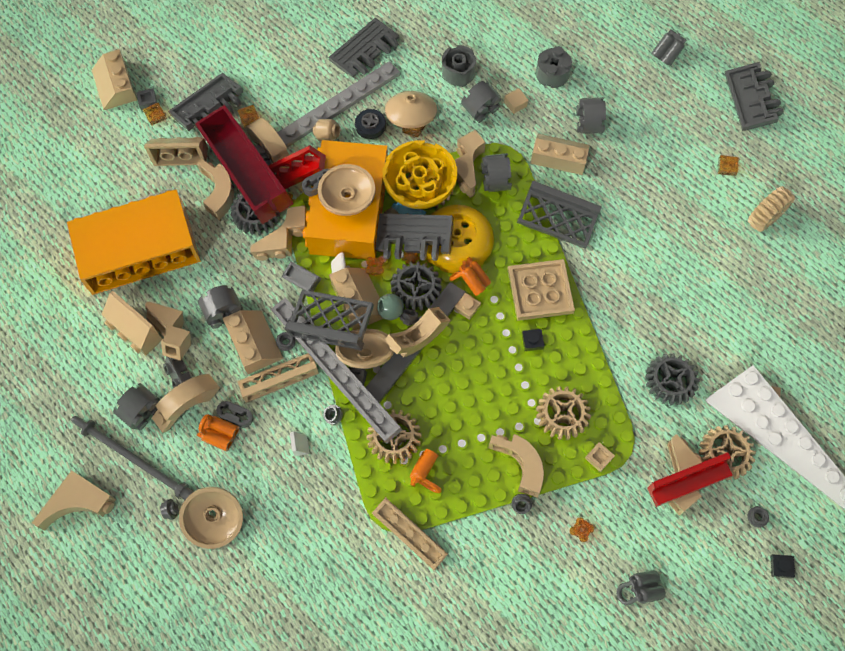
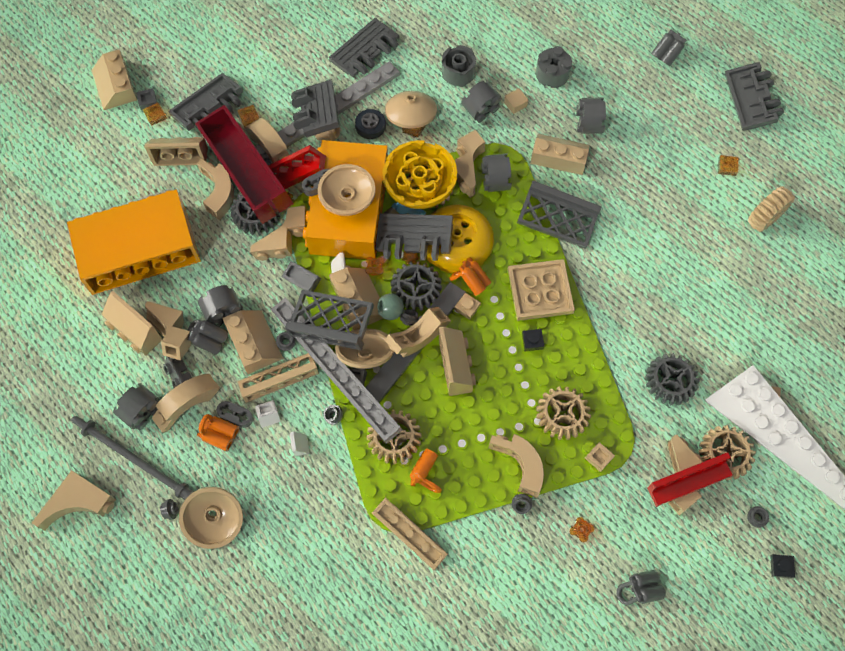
none -> dark grey piece [187,320,228,355]
none -> white slope [255,400,281,428]
none -> dark grey hinge [291,79,340,138]
none -> tan slope [439,327,476,396]

